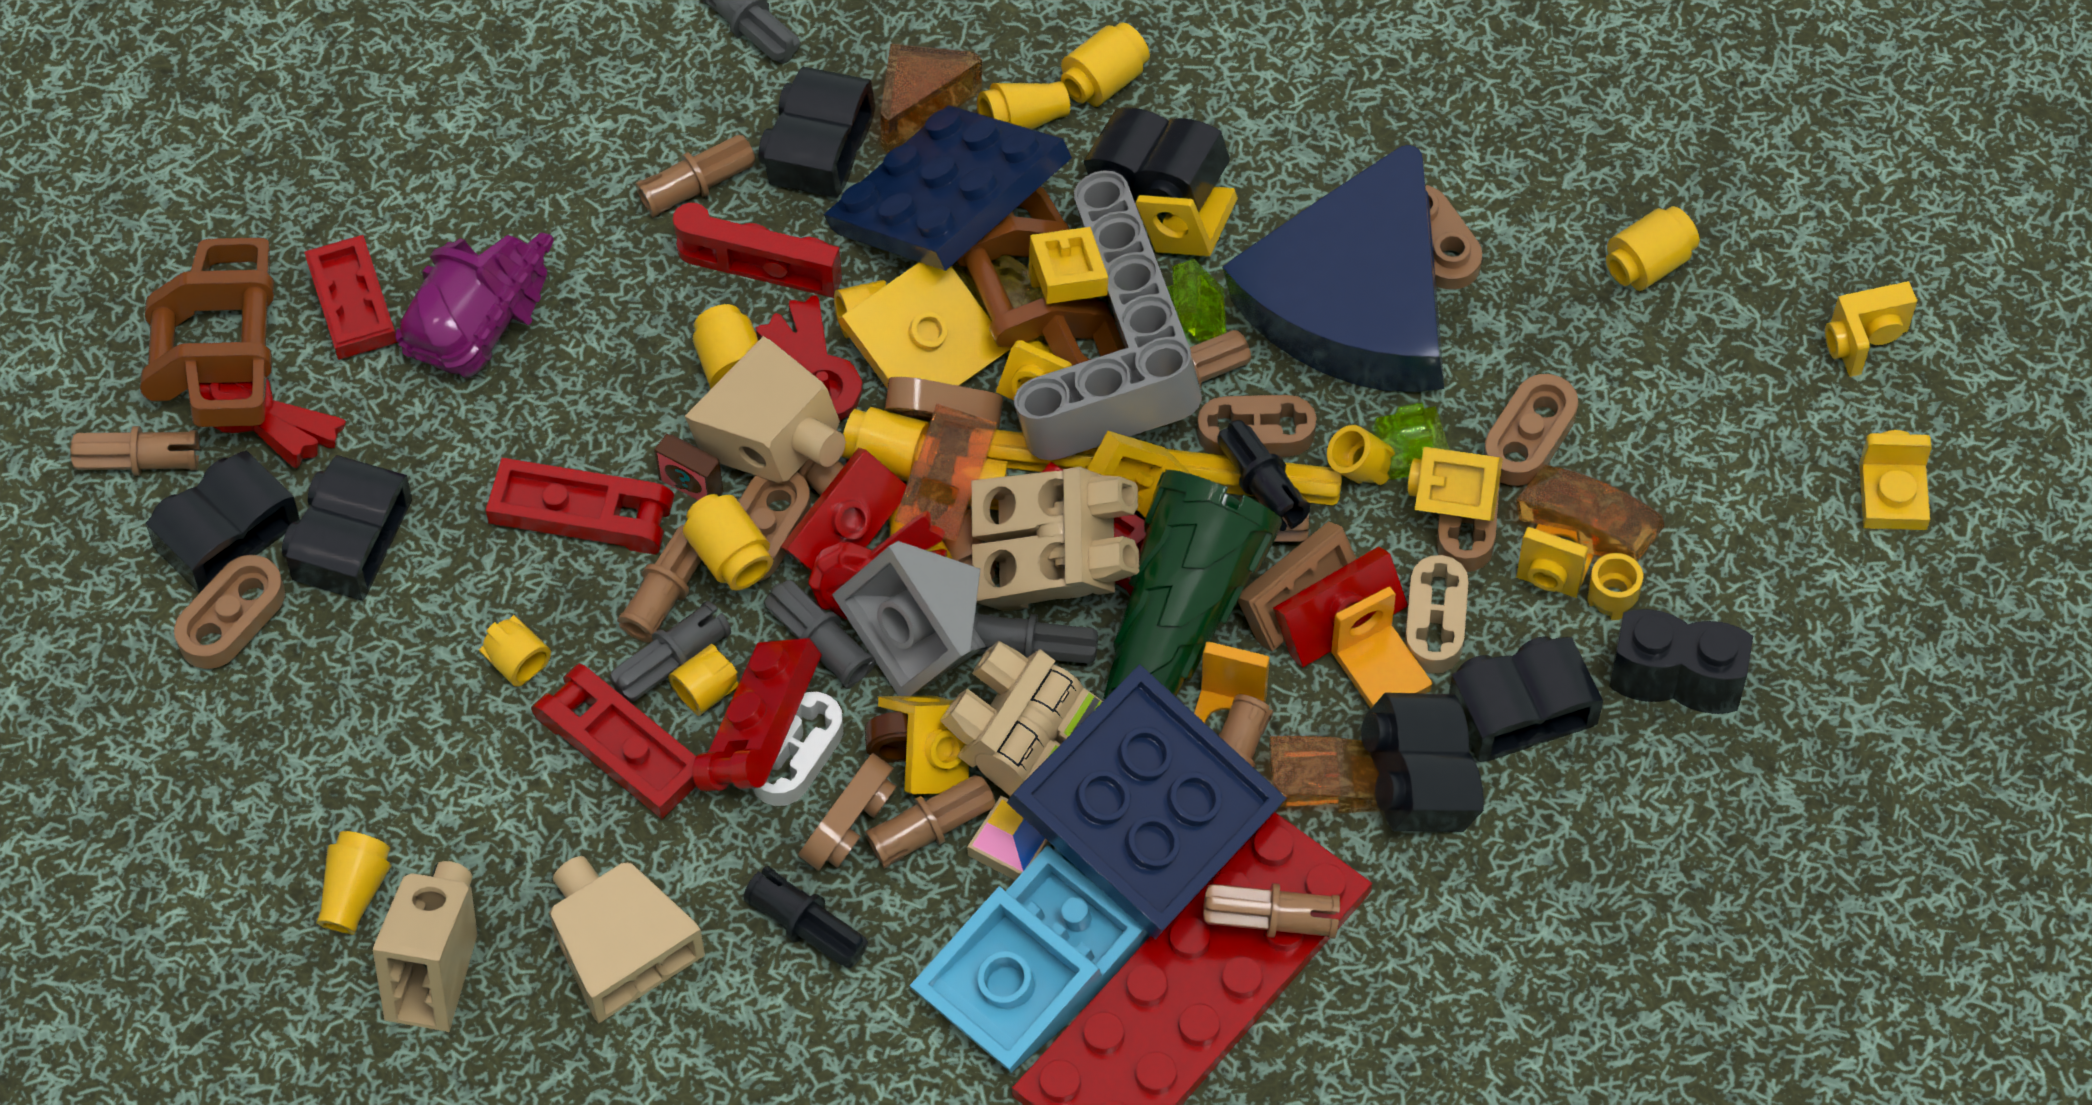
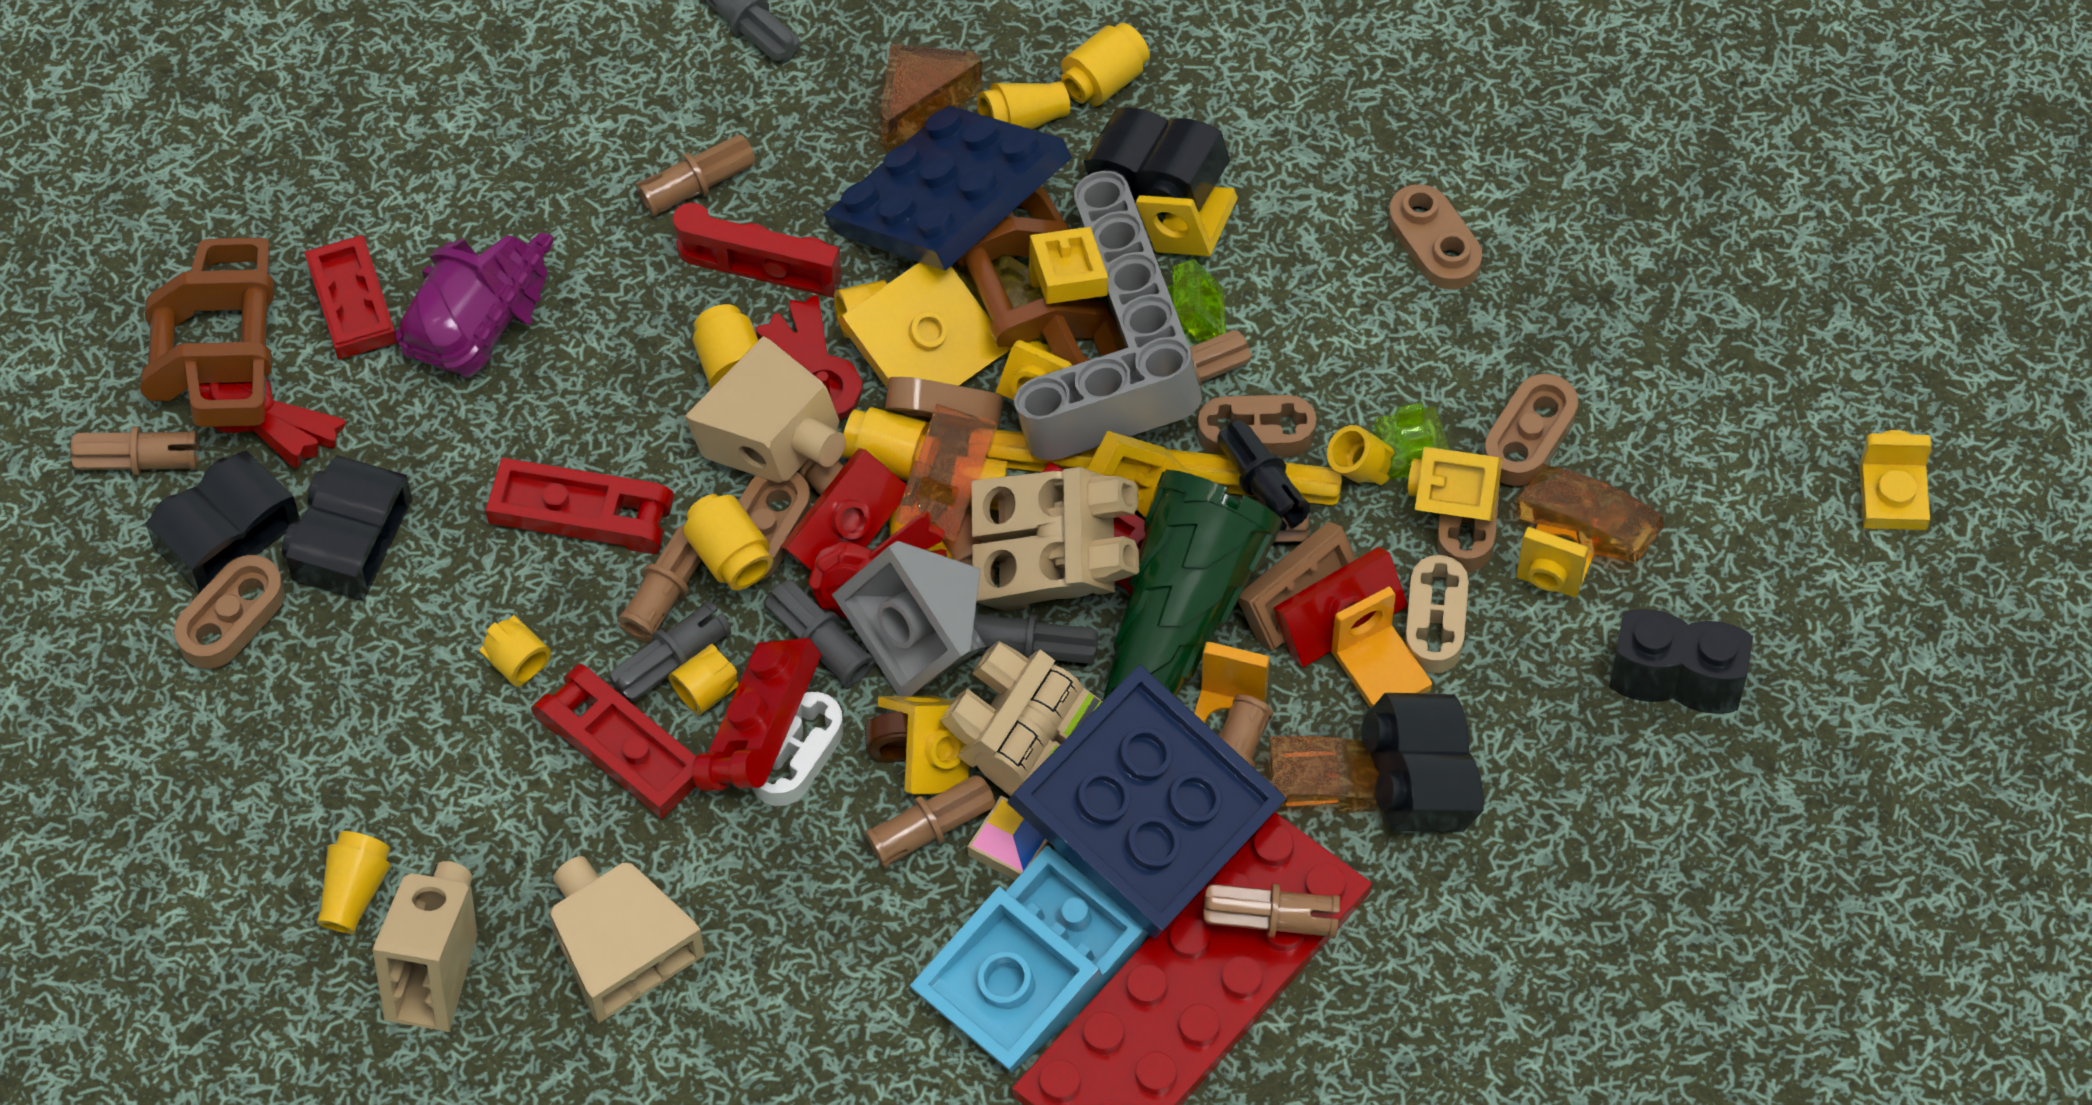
reddish brown tile [654,433,724,500] -> none
black axle [744,866,868,968] -> none
black brick [759,66,876,198] -> none
medium nougat plate [798,753,897,871] -> none
dark blue piece [1222,145,1445,392] -> none
black brick [1449,636,1603,762] -> none
yellow hose [1587,553,1643,620] -> none
yellow brick [1606,206,1700,291] -> none
yellow bracket [1825,281,1917,377] -> none

